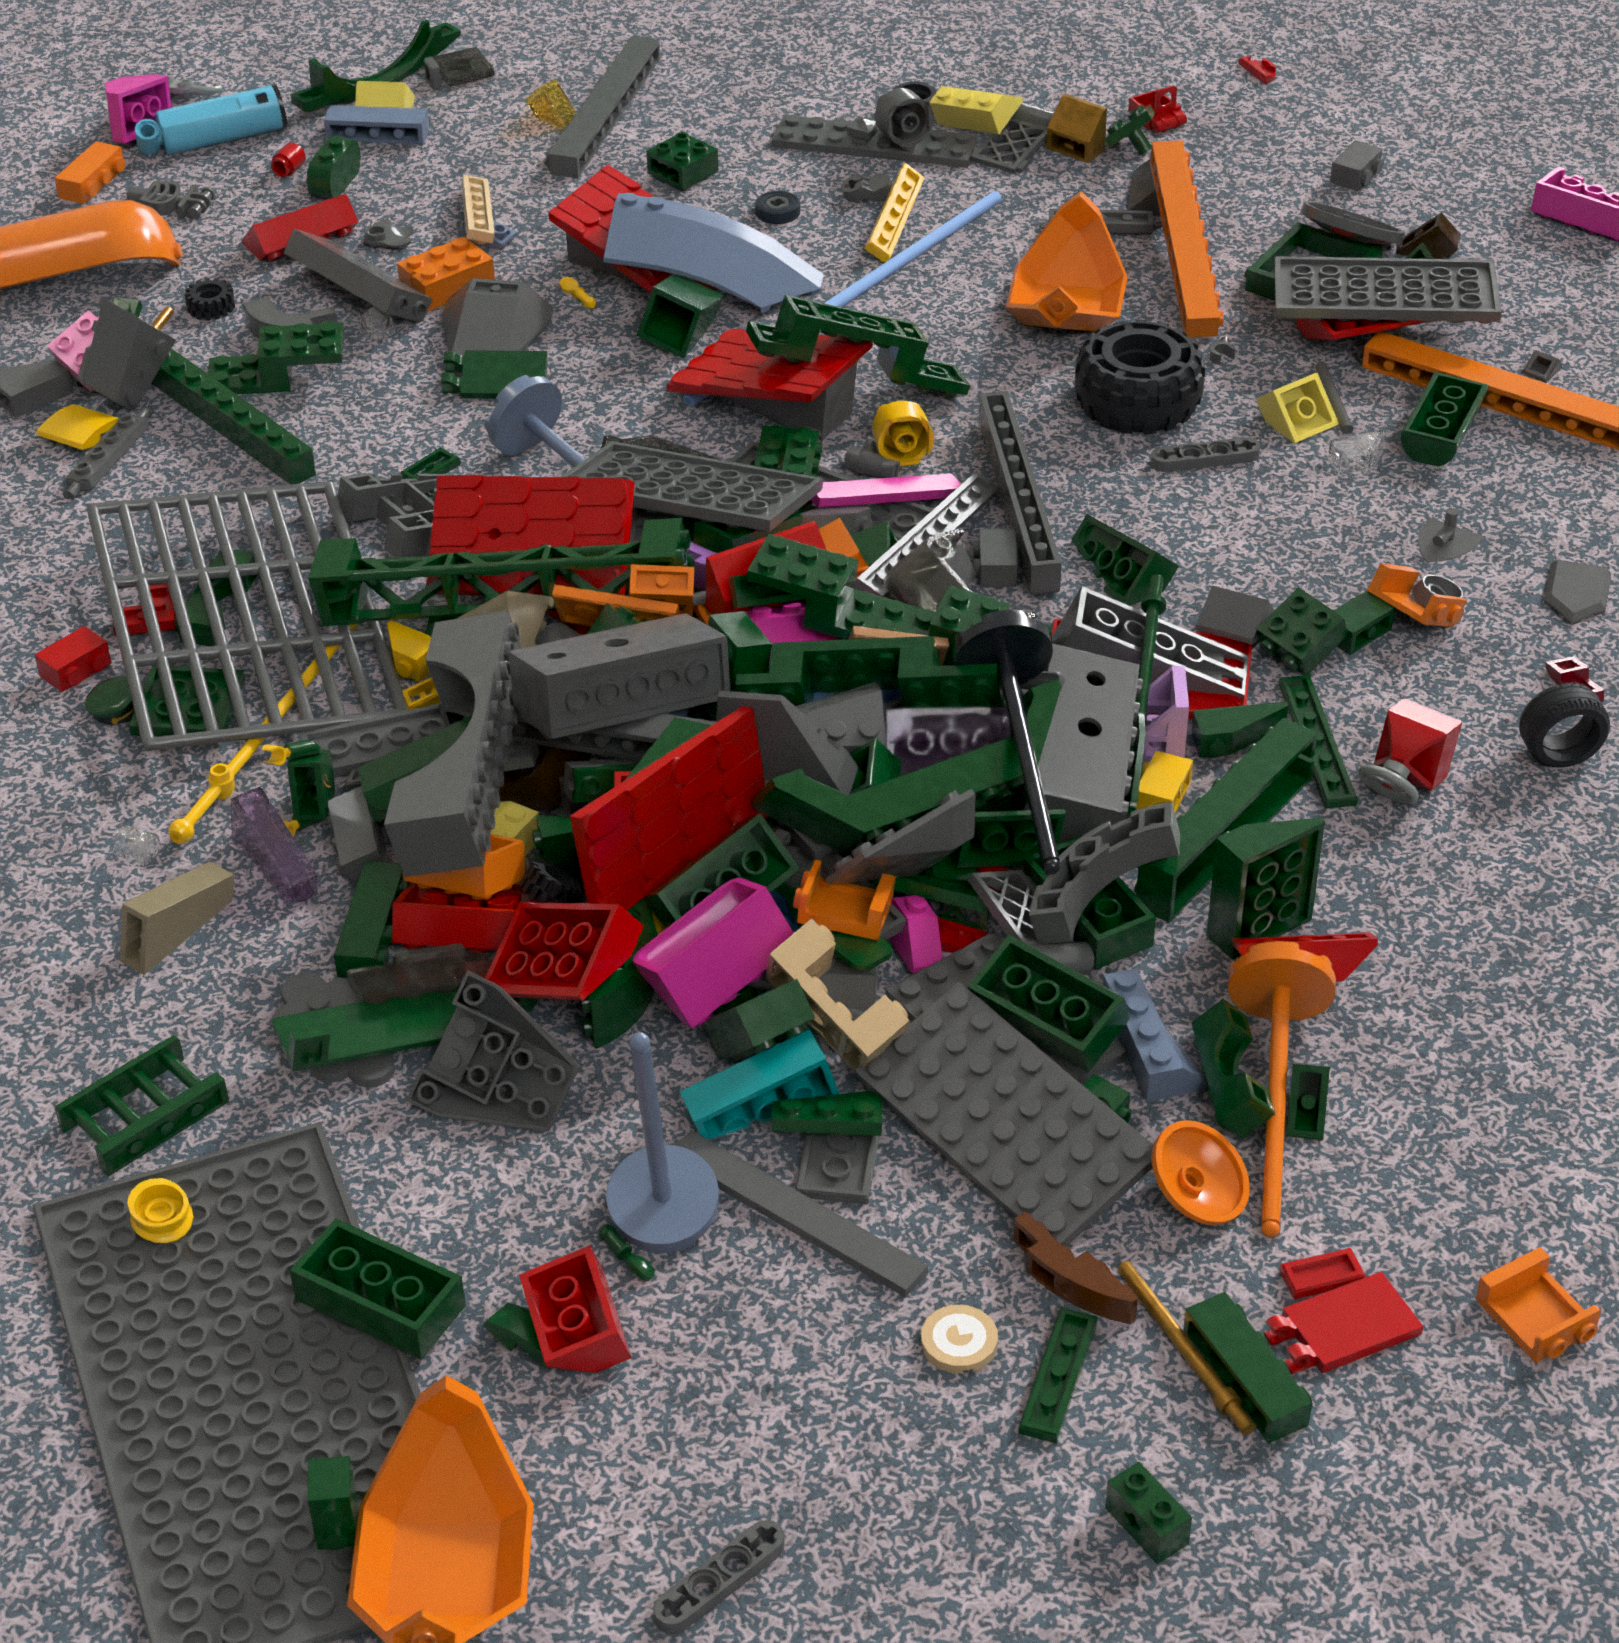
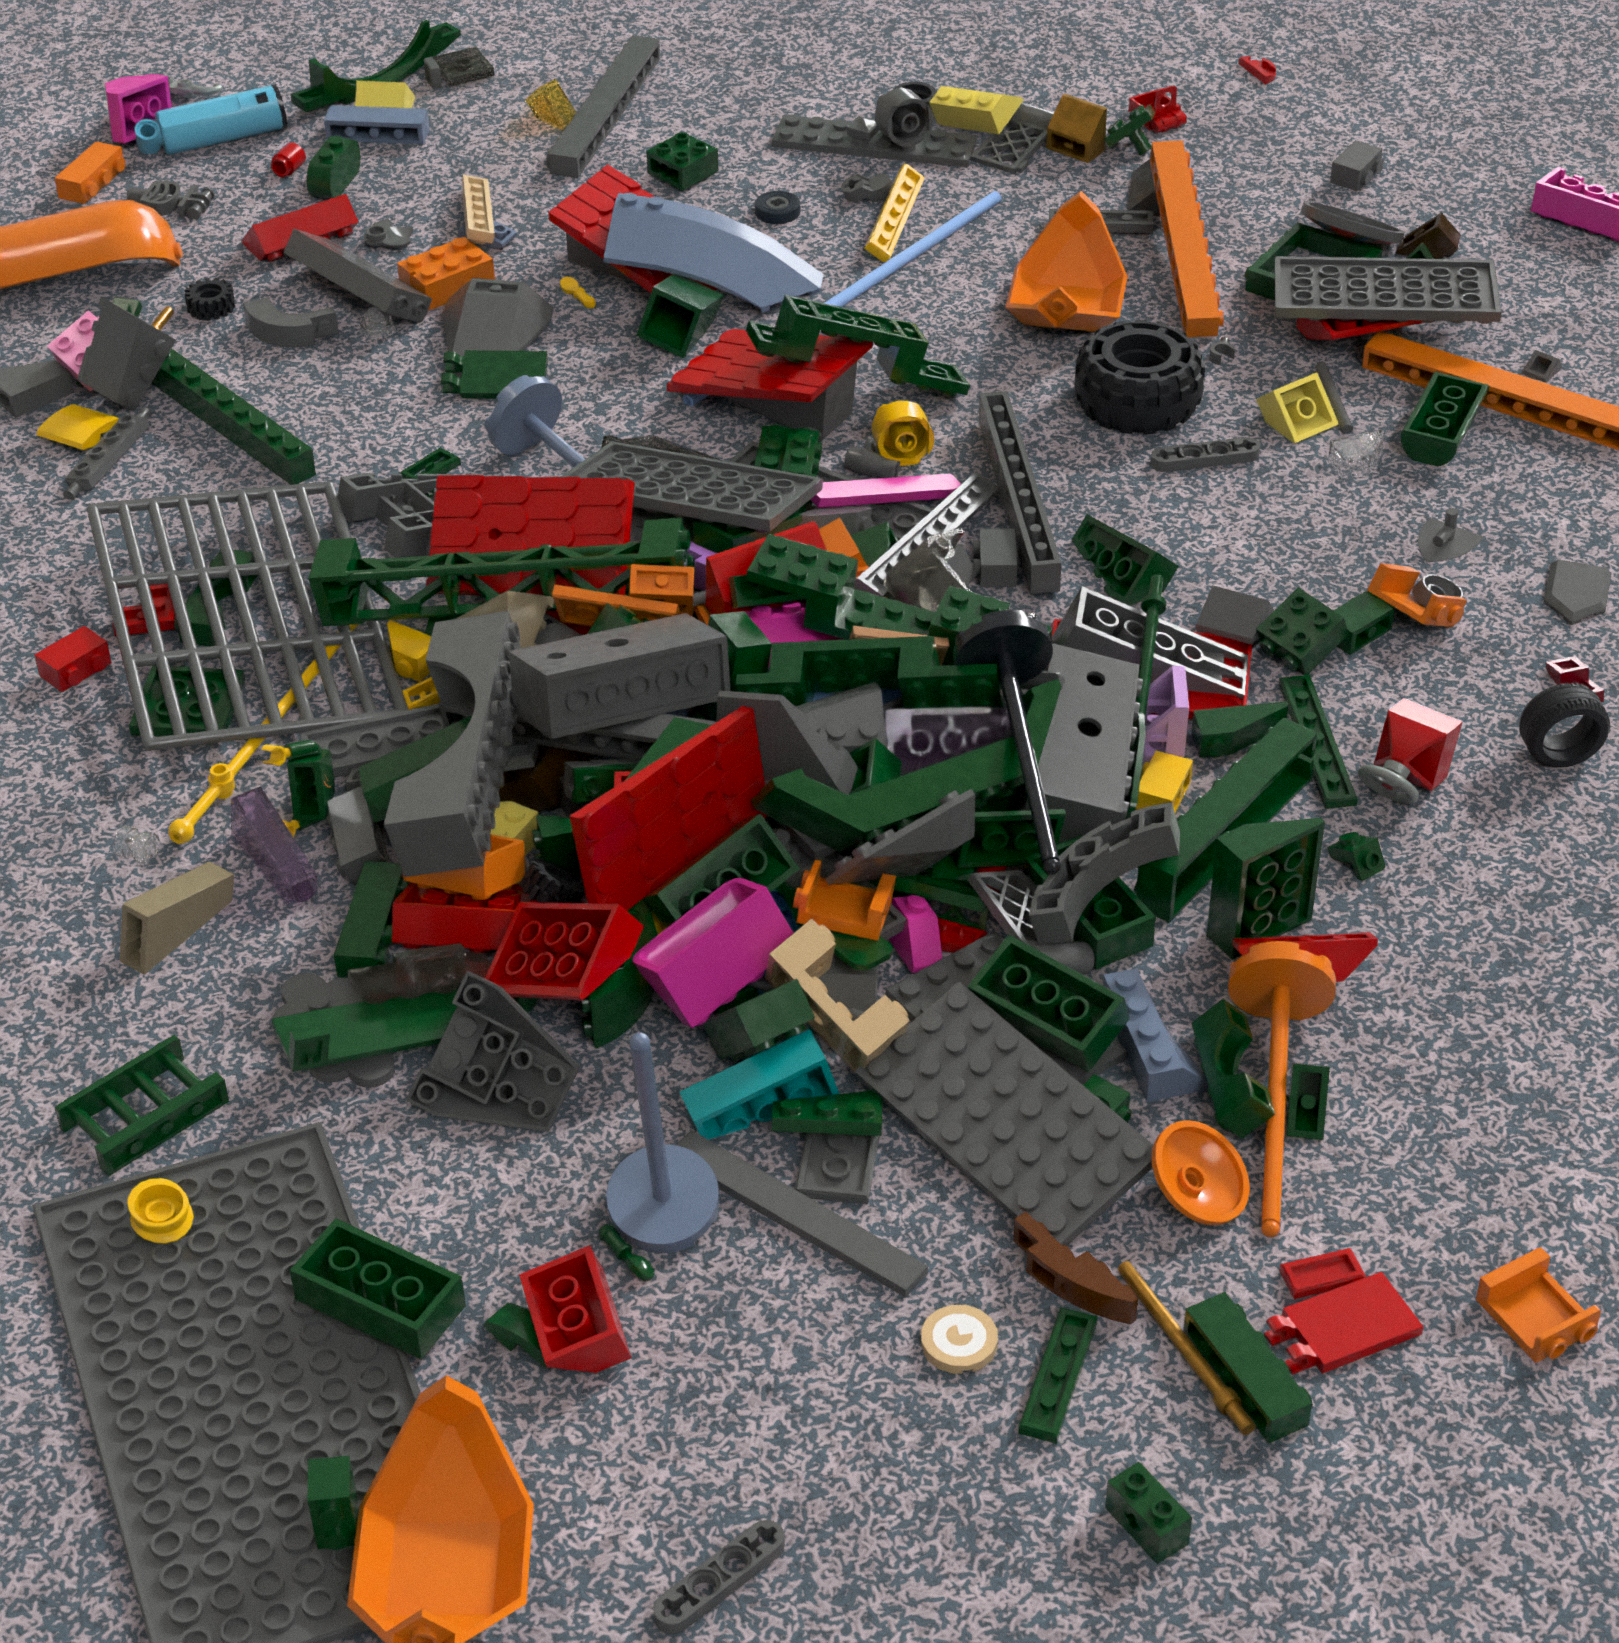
dark green piece [84,675,134,725] -> none
dark green bracket [208,322,344,394] -> none
none -> dark green bracket [1327,832,1386,881]

